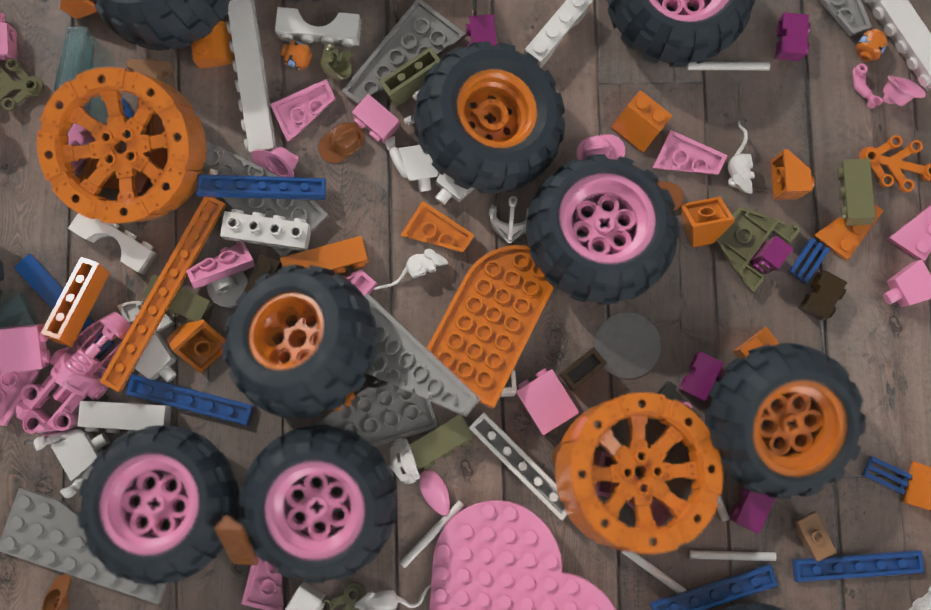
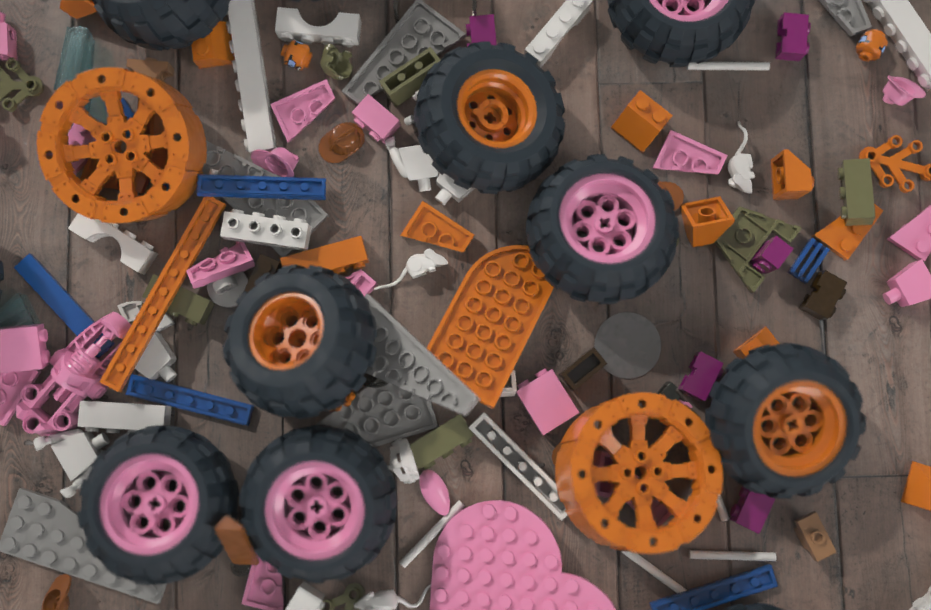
orange brick [41,257,110,348] -> none
orange slope [166,319,227,374] -> none
white helmet [489,196,529,243] -> none
bright pink piece [577,134,625,161] -> none
blue tile [792,550,925,582] -> none
bright pink arm [852,64,883,109] -> none
blue tile [862,456,912,494] -> none

